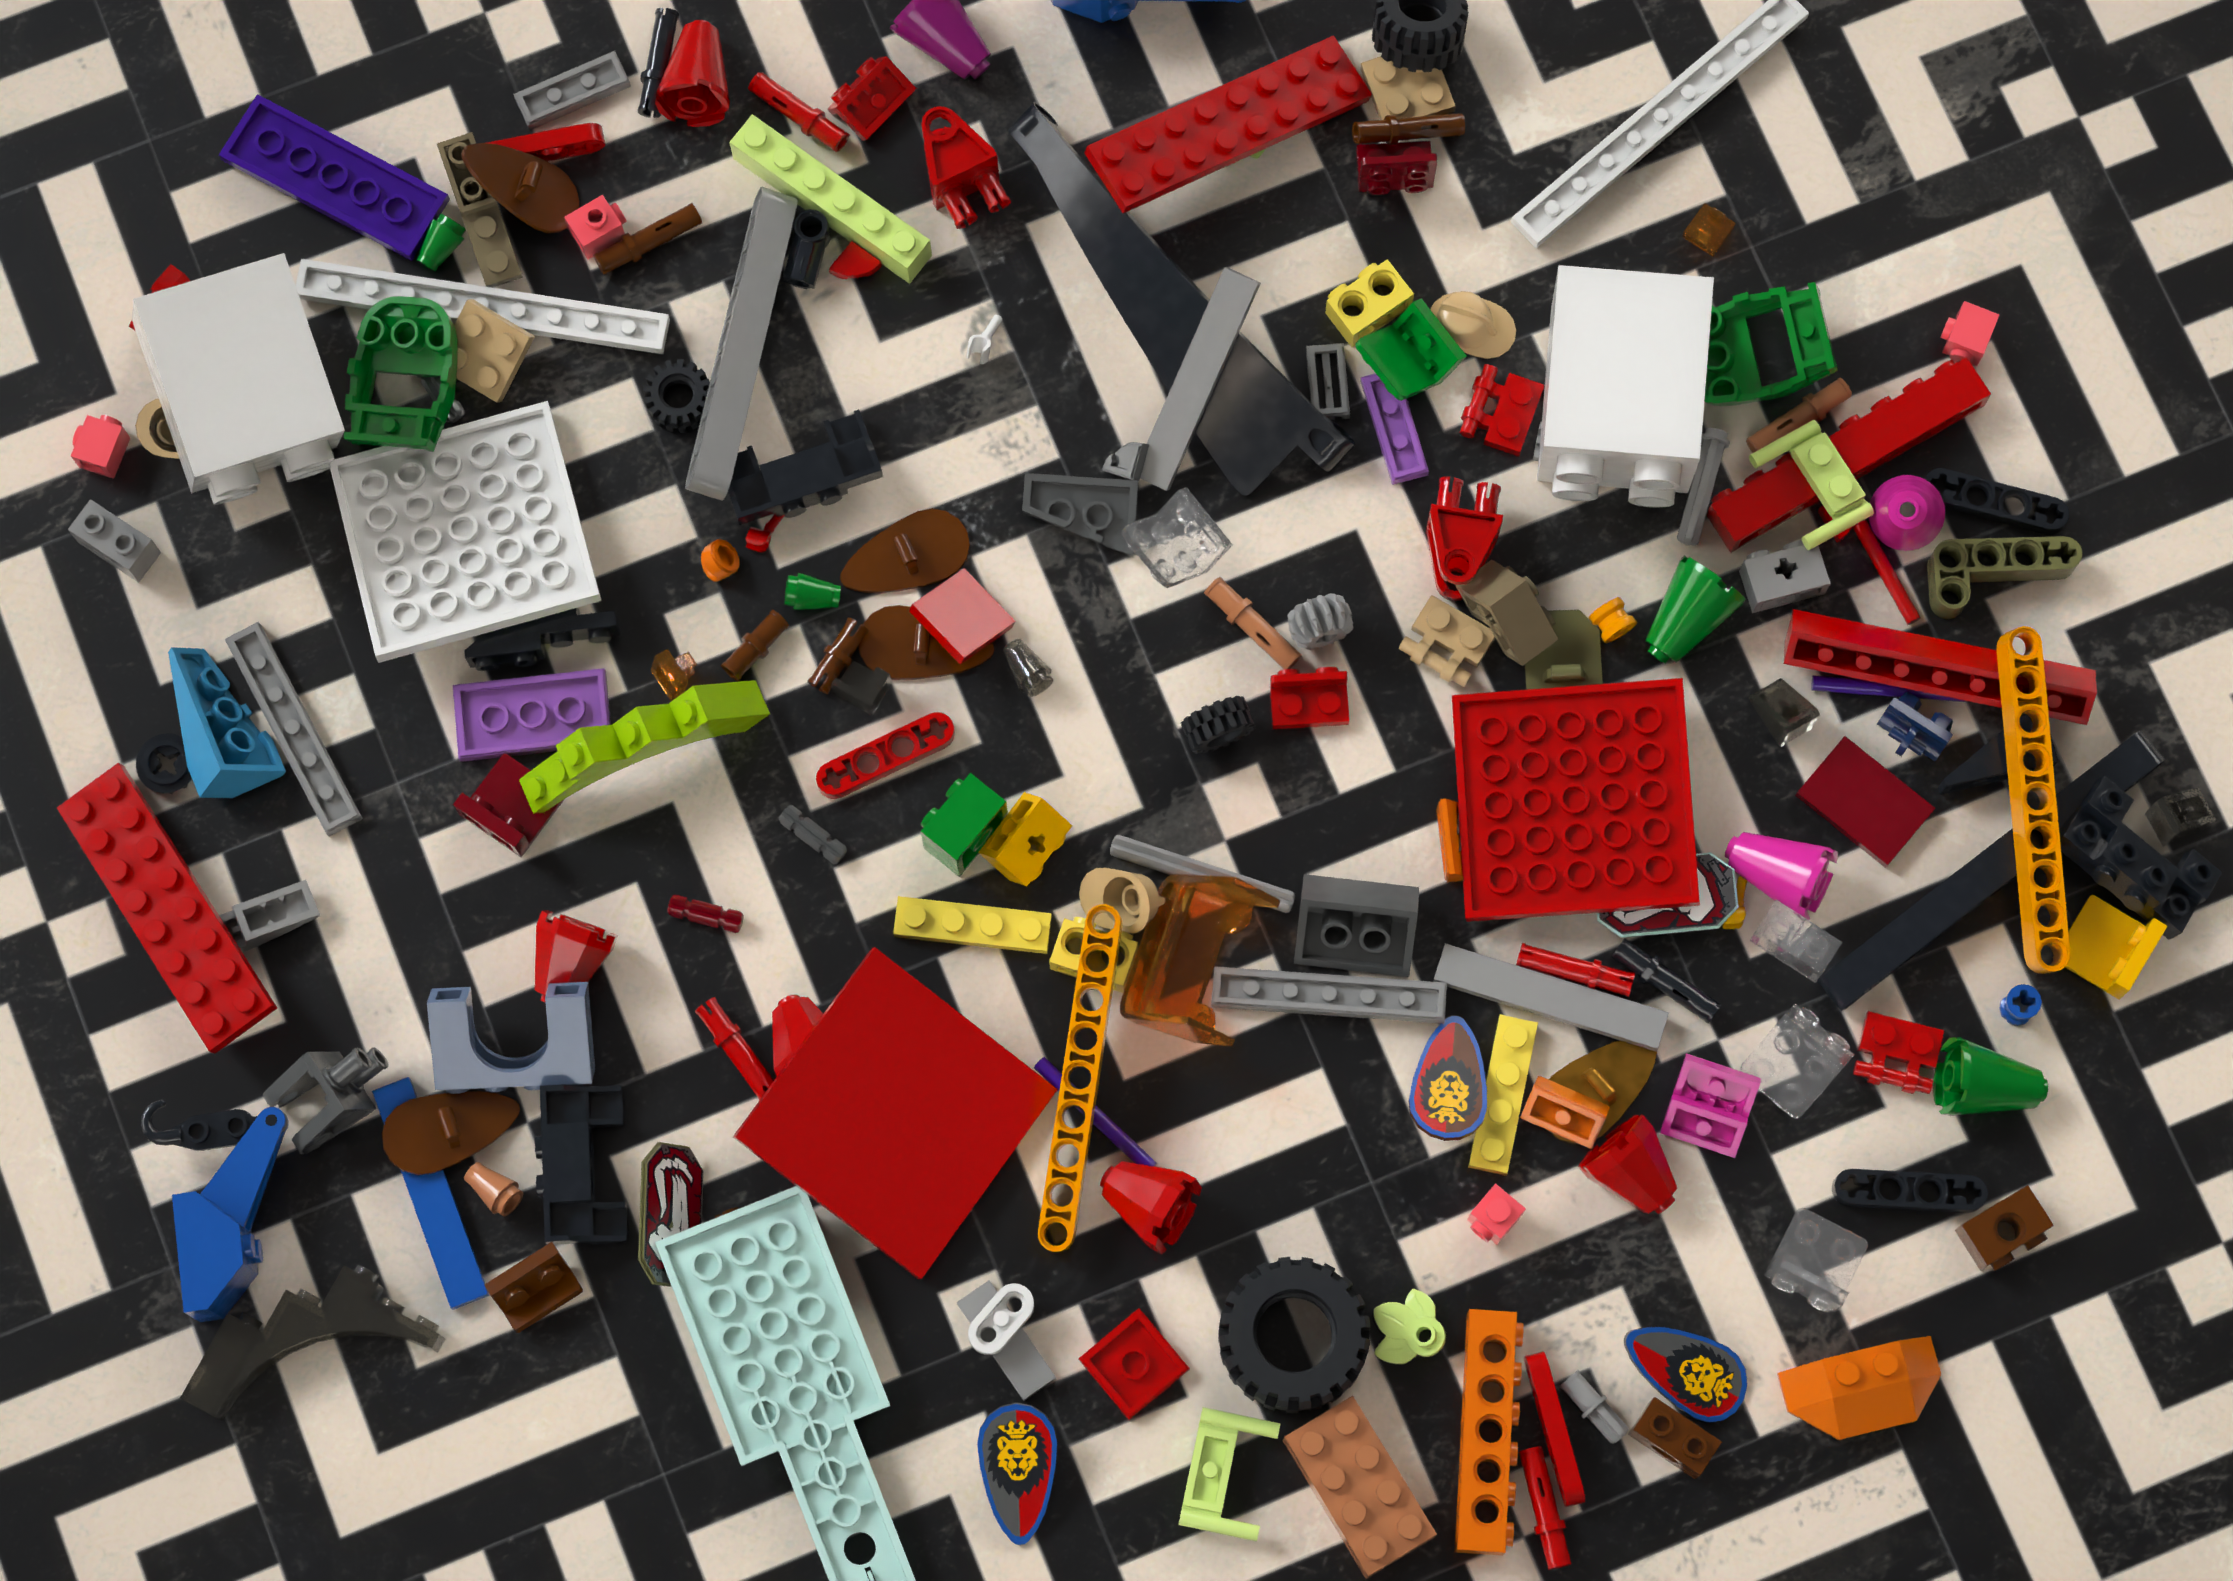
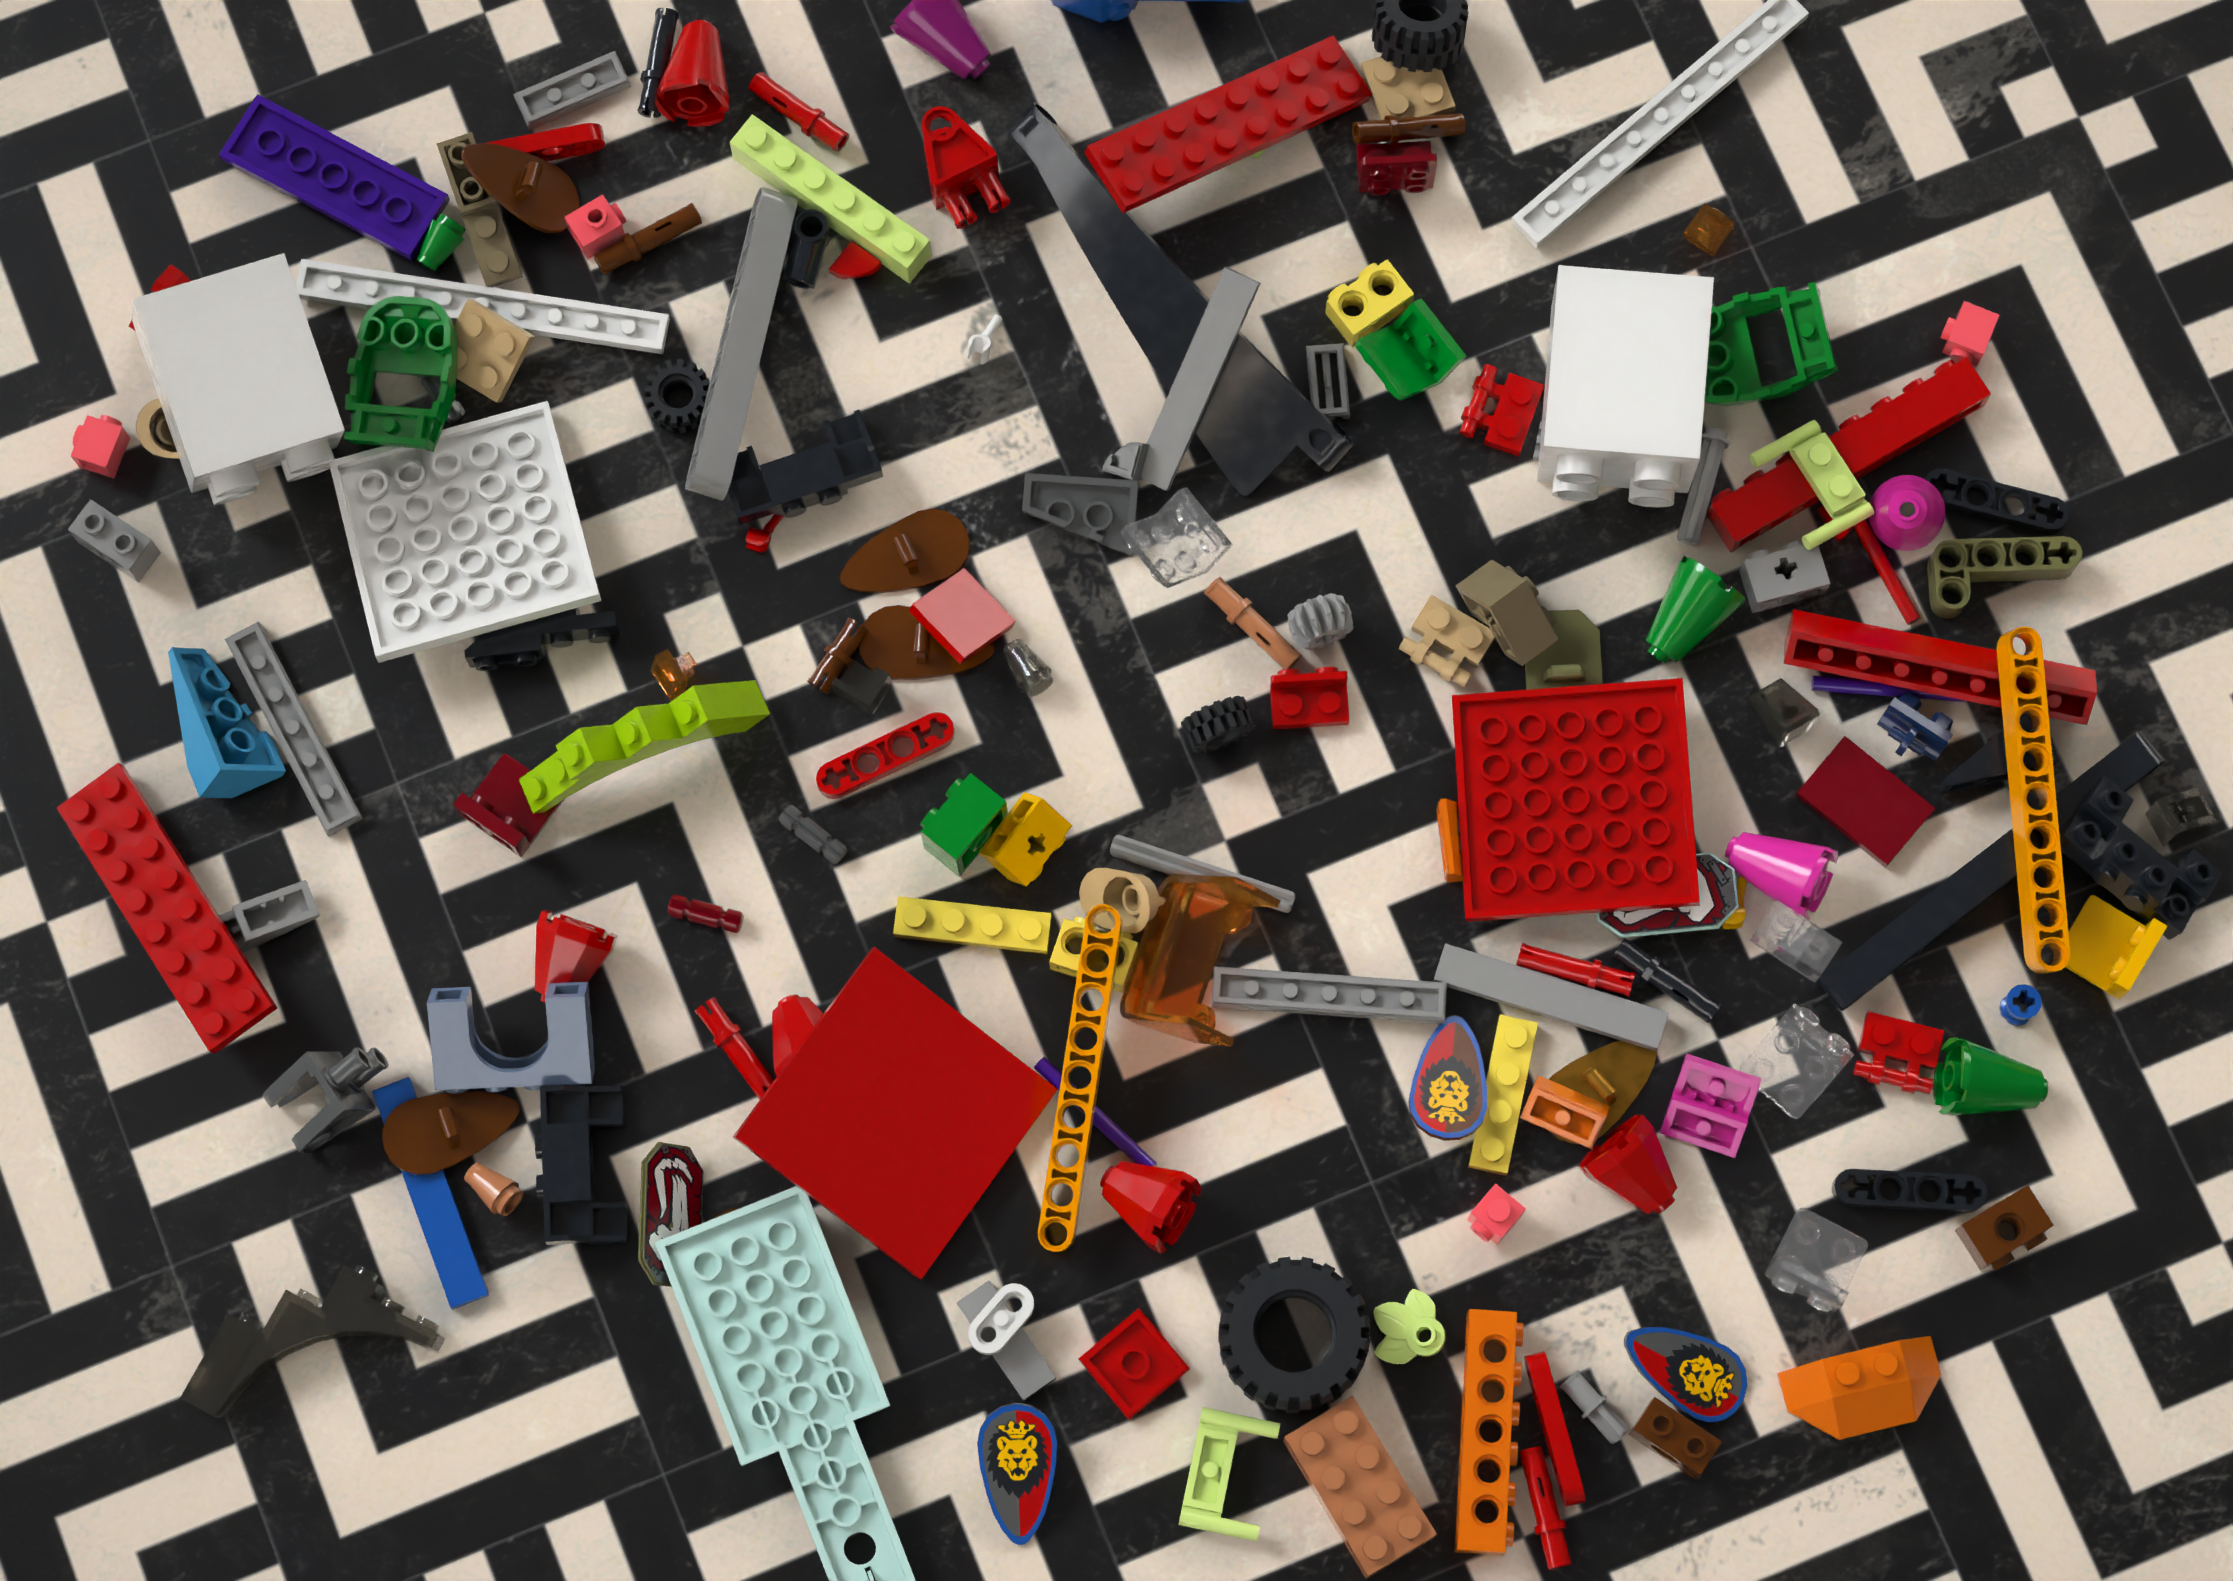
black gear [136,733,192,794] -> none
blue slope [140,1100,289,1322] -> none
medium lavender tile [453,668,611,762] -> none
reddish brown bracket [485,1242,583,1333] -> none
orange tile [701,539,740,582] -> none
reddish brown pin [721,610,789,682] -> none
green cone [784,572,841,610] -> none
red bracket [827,56,917,141] -> none
dark grey slope [1294,874,1419,977] -> none
medium lavender tile [1360,373,1429,485] -> none
red piece [1426,476,1503,601] -> none
tan piece [1430,291,1516,359] -> none
light orange wheel [1589,597,1637,644] -> none
nougat pin [1746,378,1852,453] -> none

